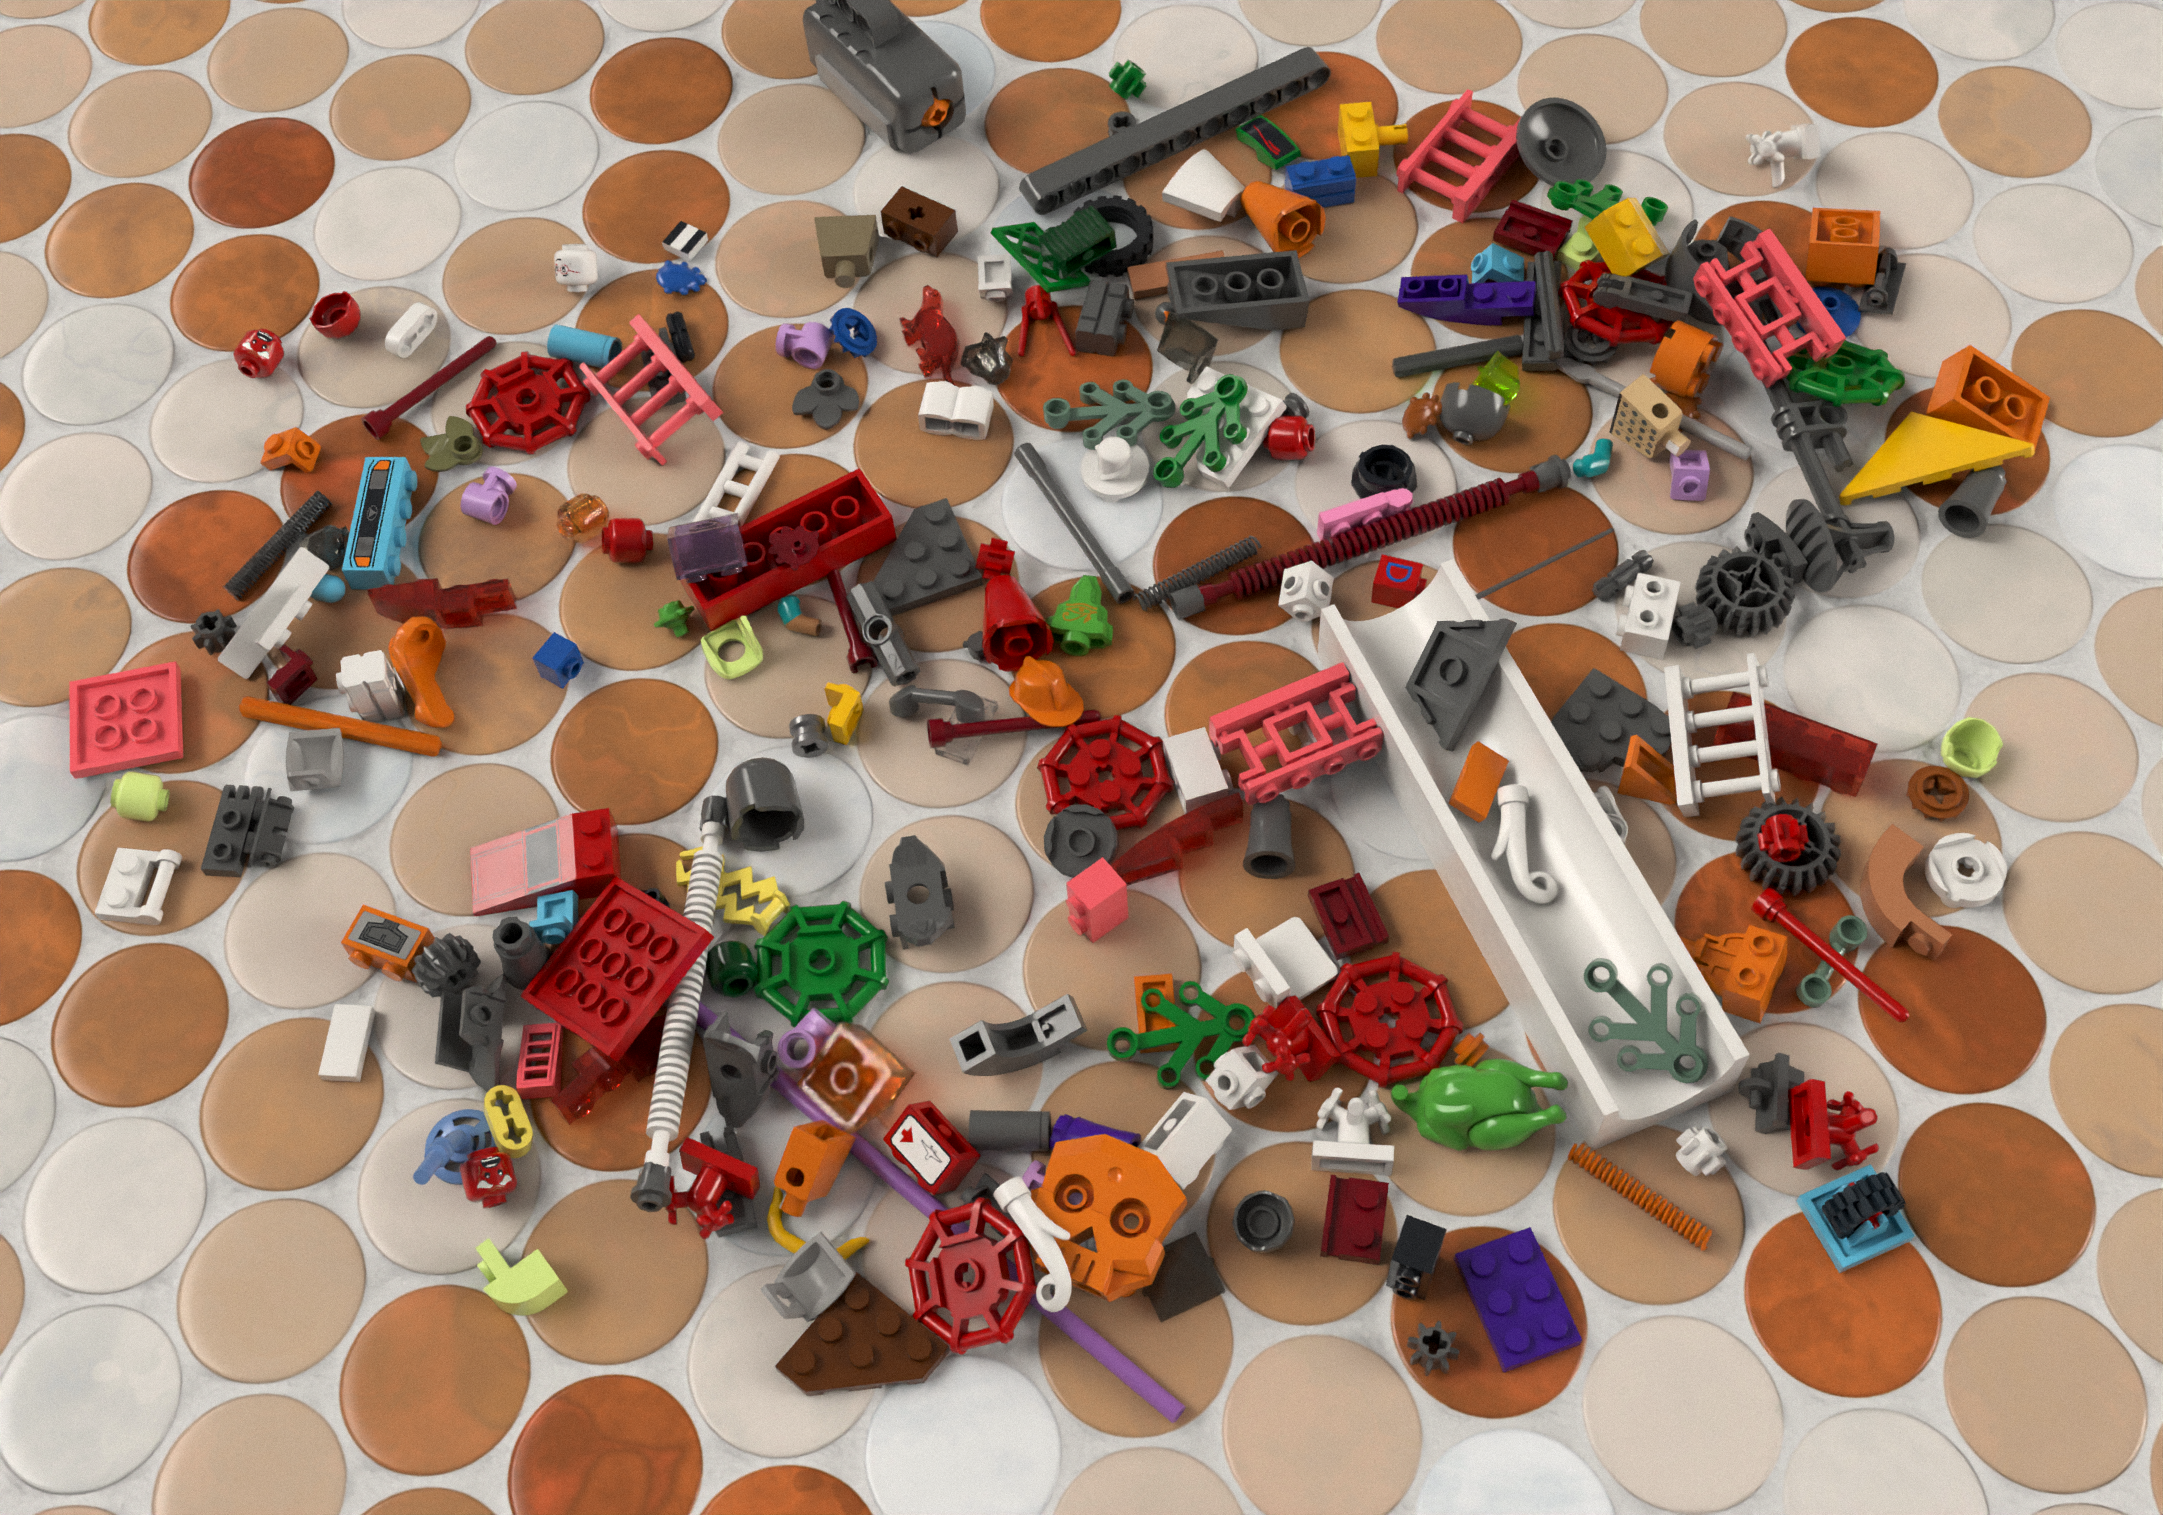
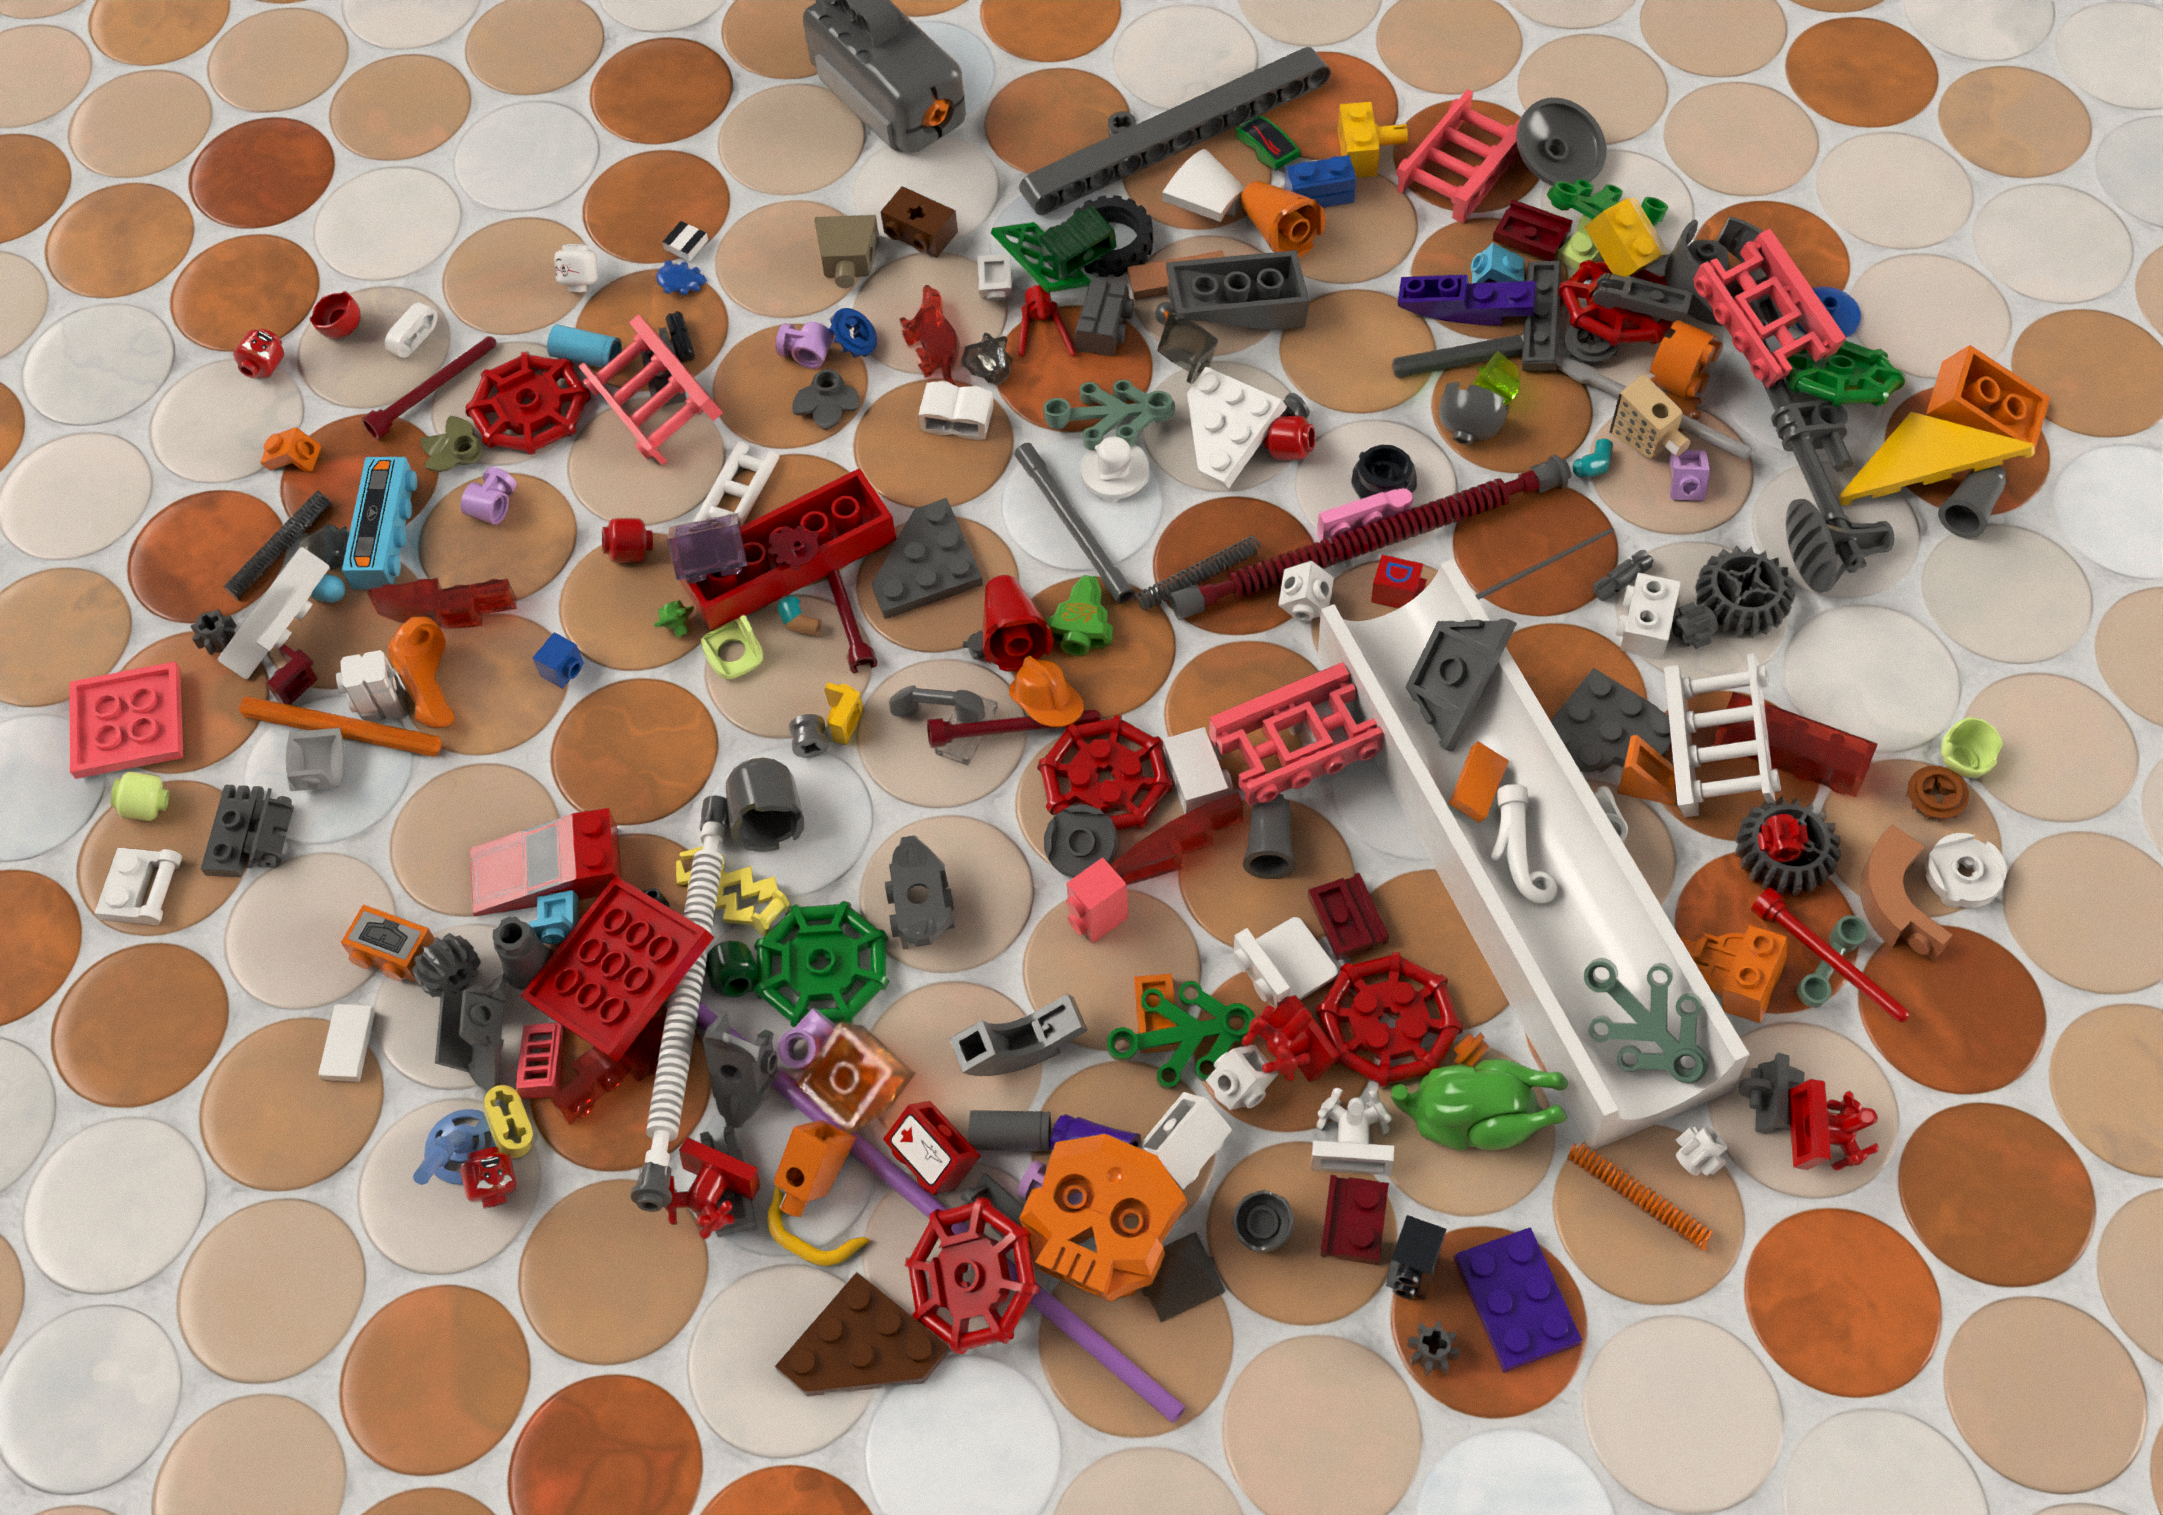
yellowish green brick [475,1238,568,1316] -> none
clear orange head [556,493,609,544] -> none
light grey piece [761,1232,856,1322] -> none
dark grey piece [846,581,921,687] -> none
red gear [975,537,1015,580] -> none
white plant [993,1177,1072,1312] -> none
green gear [1108,60,1147,100] -> none
green plant [1153,374,1248,488] -> none
dark orange piece [1402,392,1442,439] -> none
dark grey axle [1534,251,1564,360] -> none
dark grey slope [1744,512,1808,584] -> none
white piece [1746,124,1821,188] -> none
plate [1796,1164,1915,1273] -> none
orange slope [1805,207,1880,288] -> none
dark grey hinge [1858,248,1906,315] -> none

